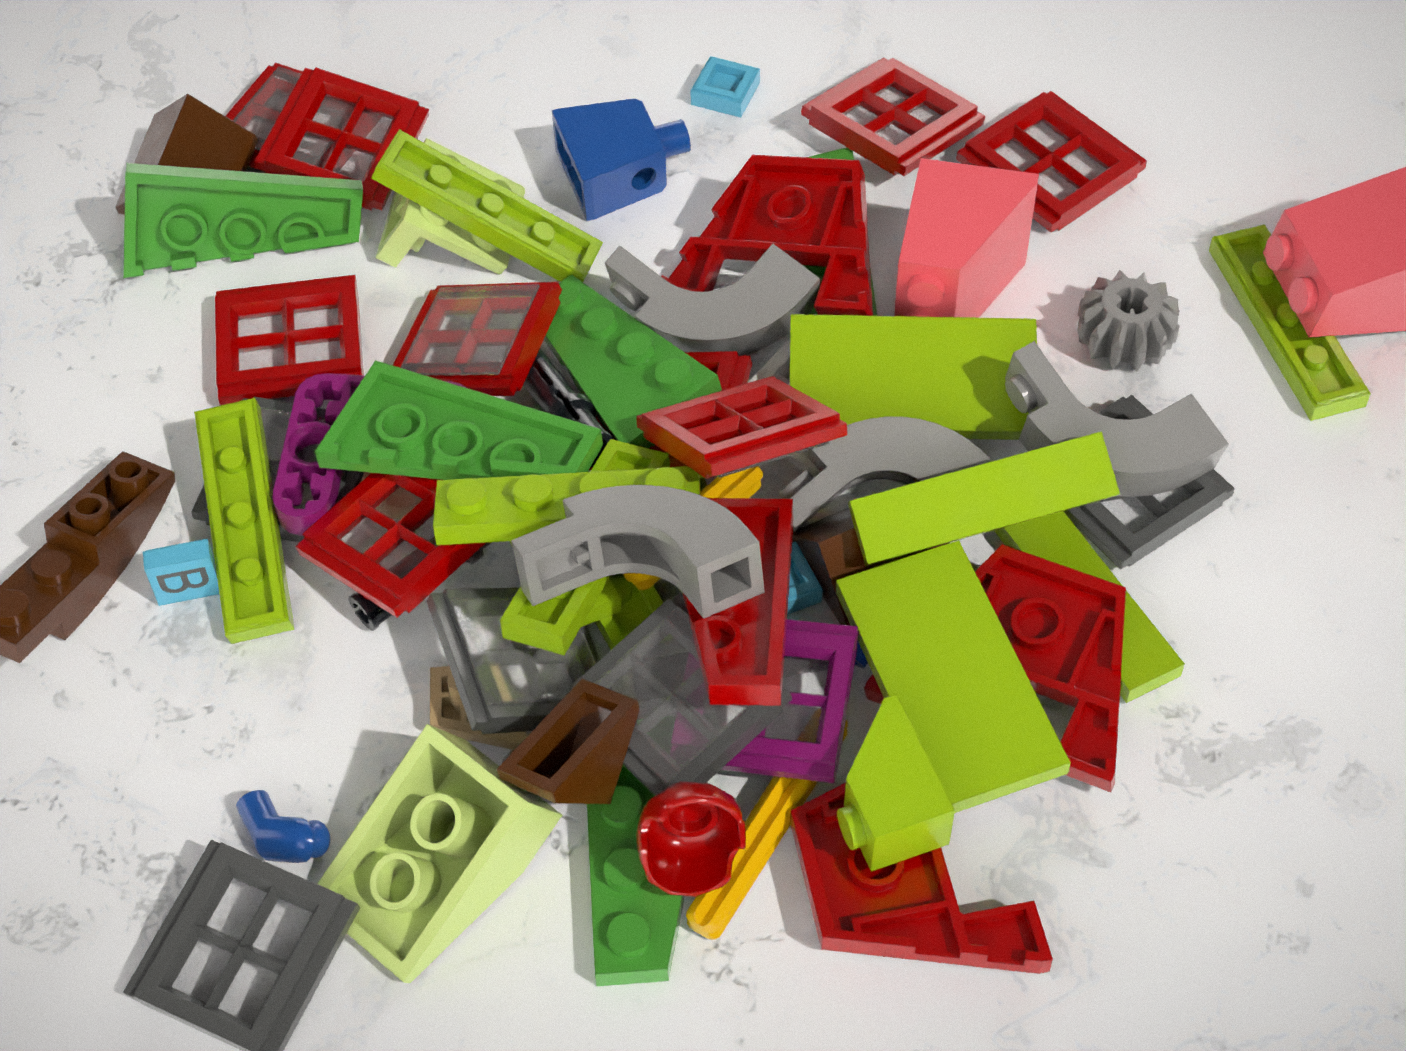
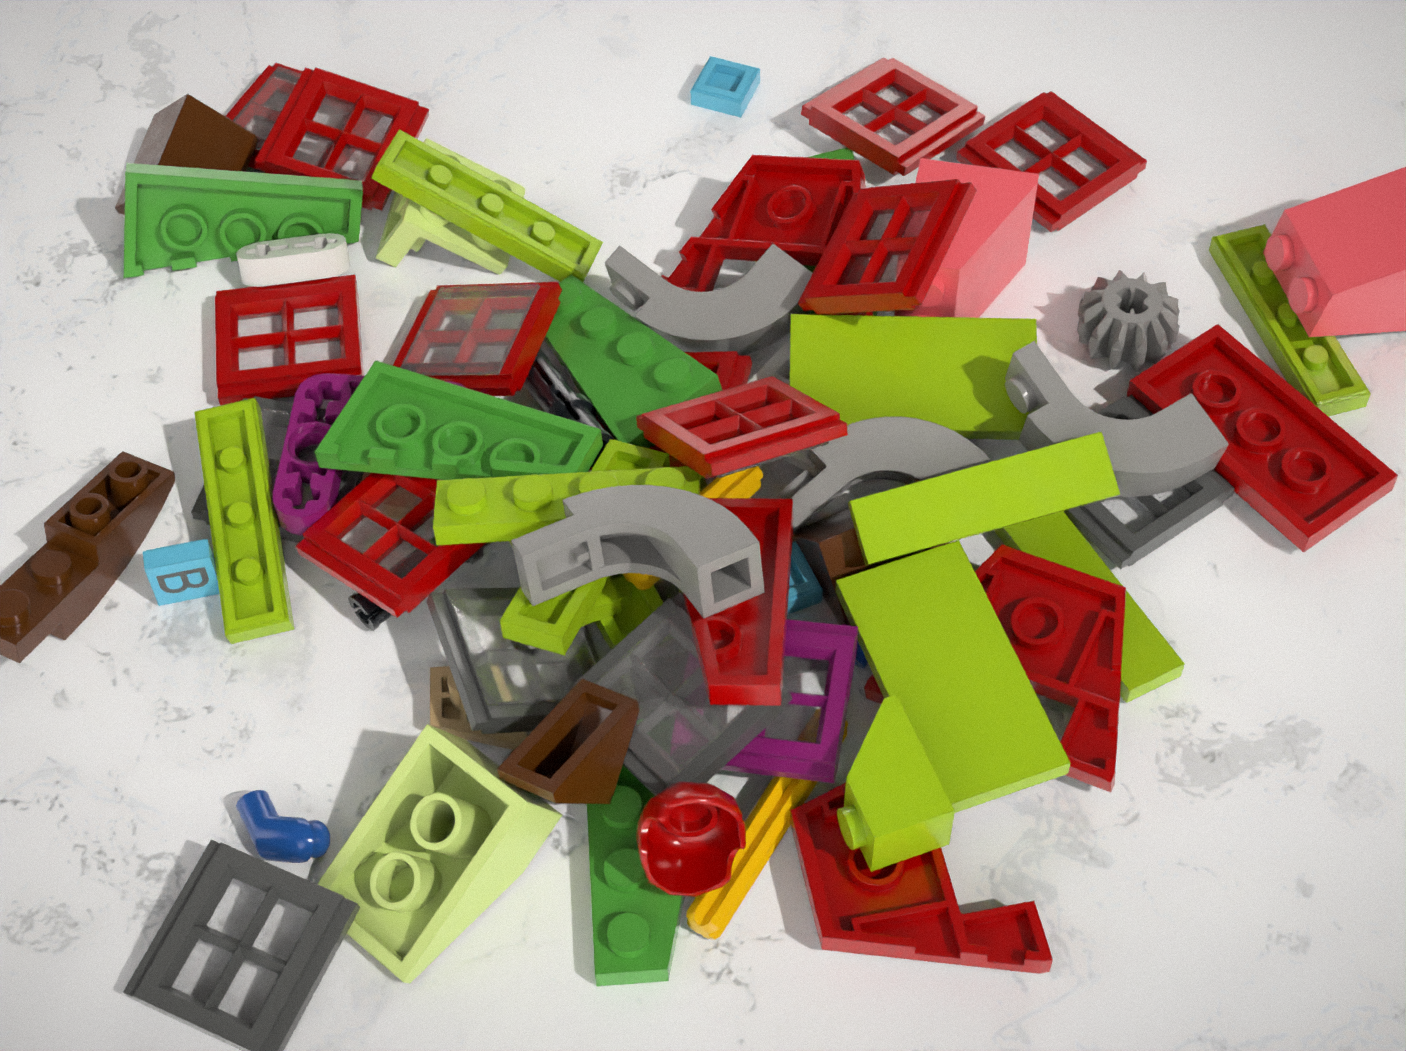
blue torso [551,98,691,221] -> none
none -> white beam [236,233,351,287]
none -> red piece [798,179,977,314]
none -> red plate [1126,324,1398,553]

